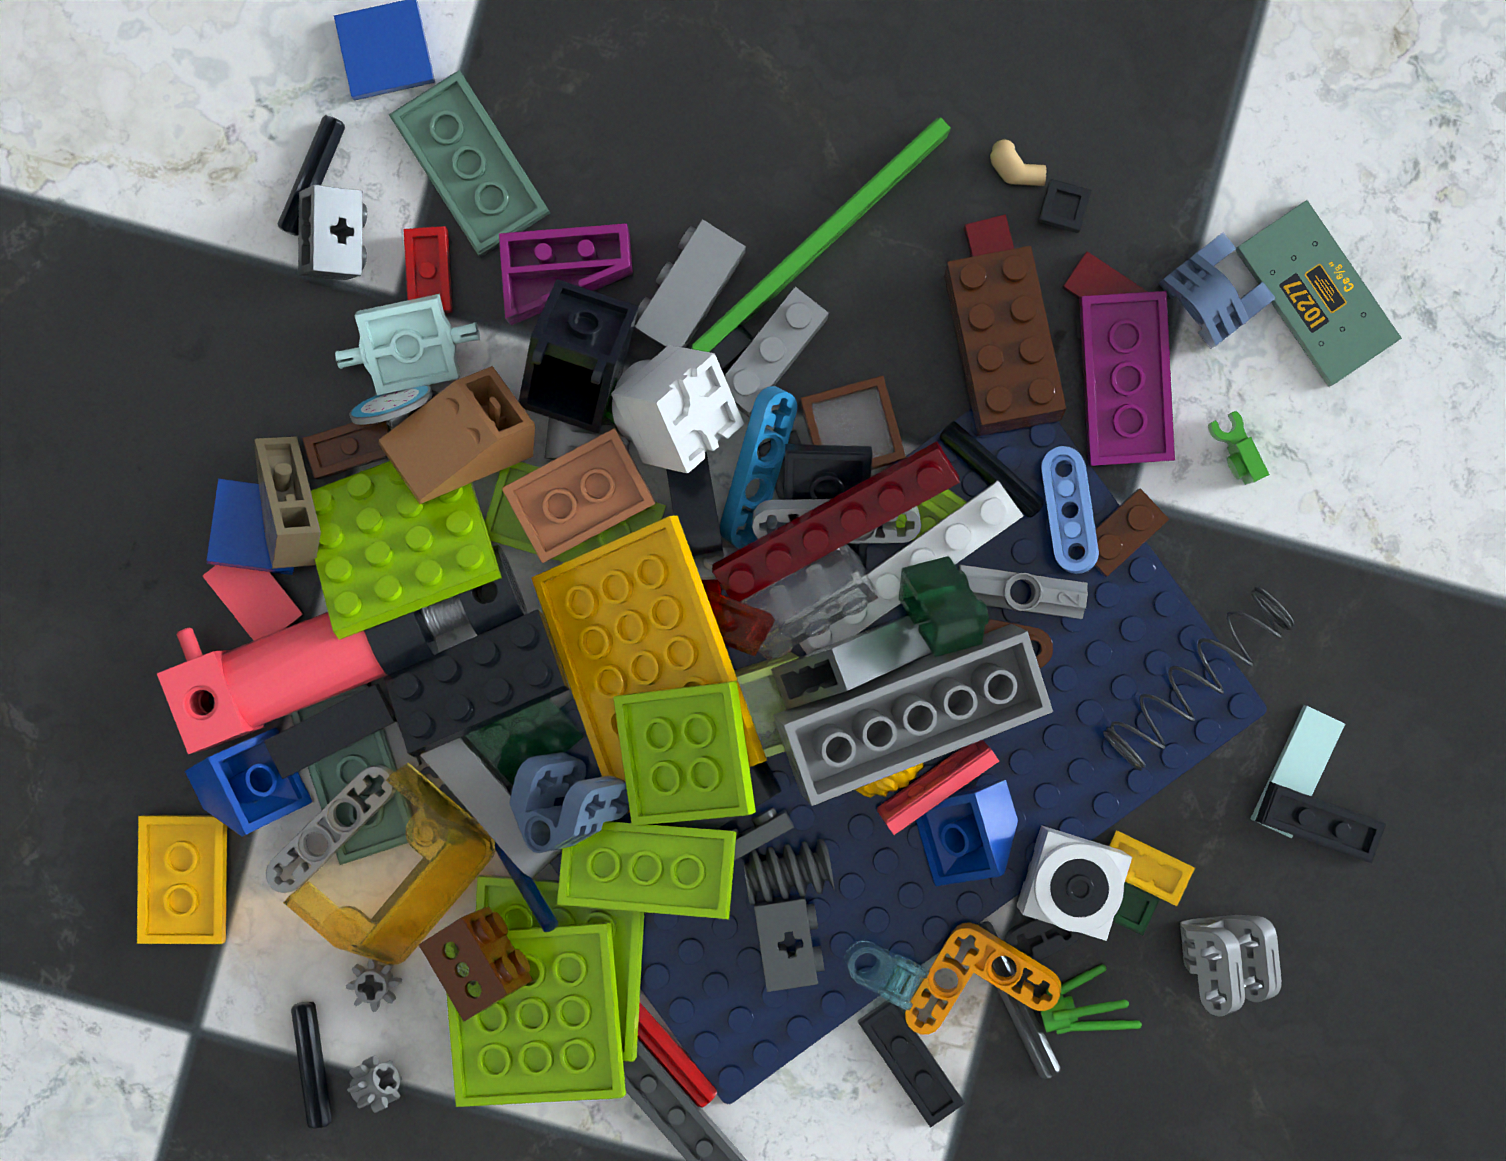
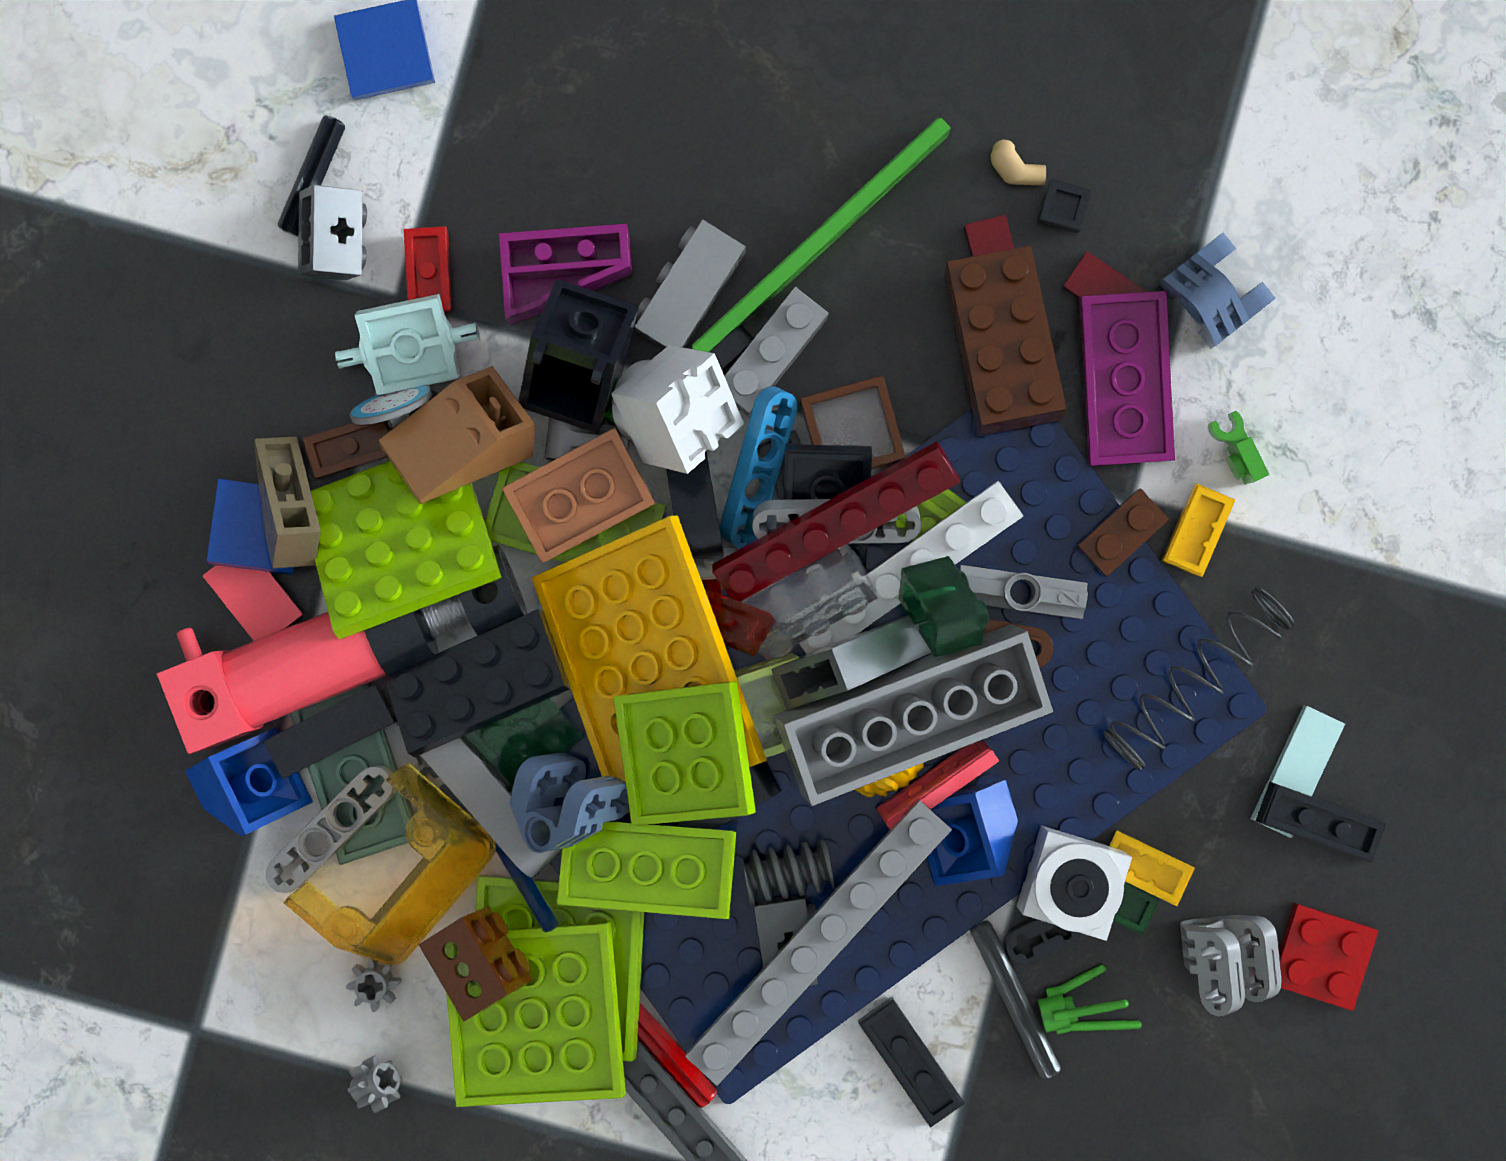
yellow plate [137,815,227,944] -> none
black axle [291,1002,332,1129] -> none
sand green tile [389,70,550,258] -> none
dark grey plate [730,807,794,860] -> none
clear light blue piece [844,940,930,1010] -> none
light orange beam [905,923,1061,1035] -> none
black axle [939,421,1045,518] -> none
light blue plate [1041,446,1099,574] -> none
sand green tile [1235,200,1402,387] -> none
none -> light grey plate [685,799,952,1086]
none -> yellow plate [1161,483,1235,578]
none -> red plate [1279,902,1379,1011]

